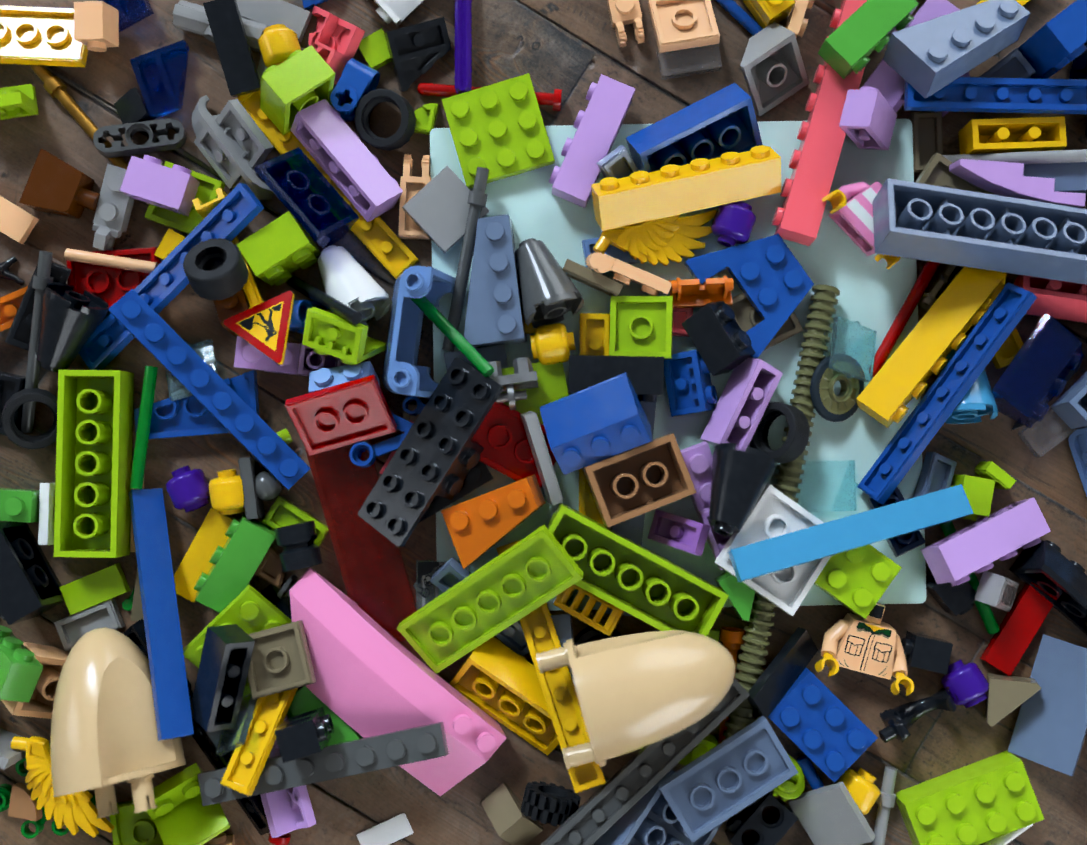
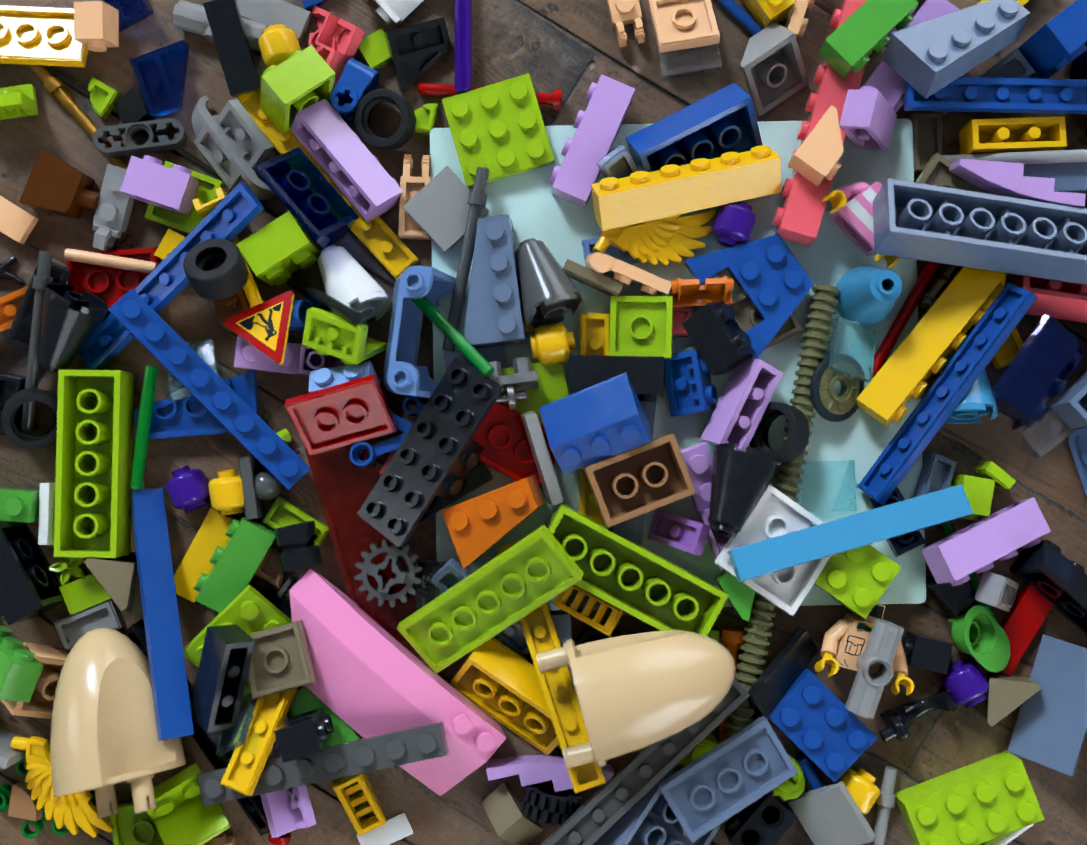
none -> lime plant [49,557,85,586]
none -> dark tan slope [84,558,137,611]
none -> lime tile [88,77,121,120]
none -> yellow slope [332,773,387,836]
none -> dark grey gear [354,539,423,607]
none -> lavender slope [486,755,615,792]
none -> light nougat slope [787,105,844,187]
none -> dark azure cone [836,265,902,326]
none -> light grey piece [845,619,904,718]
none -> bright green piece [947,605,1010,673]

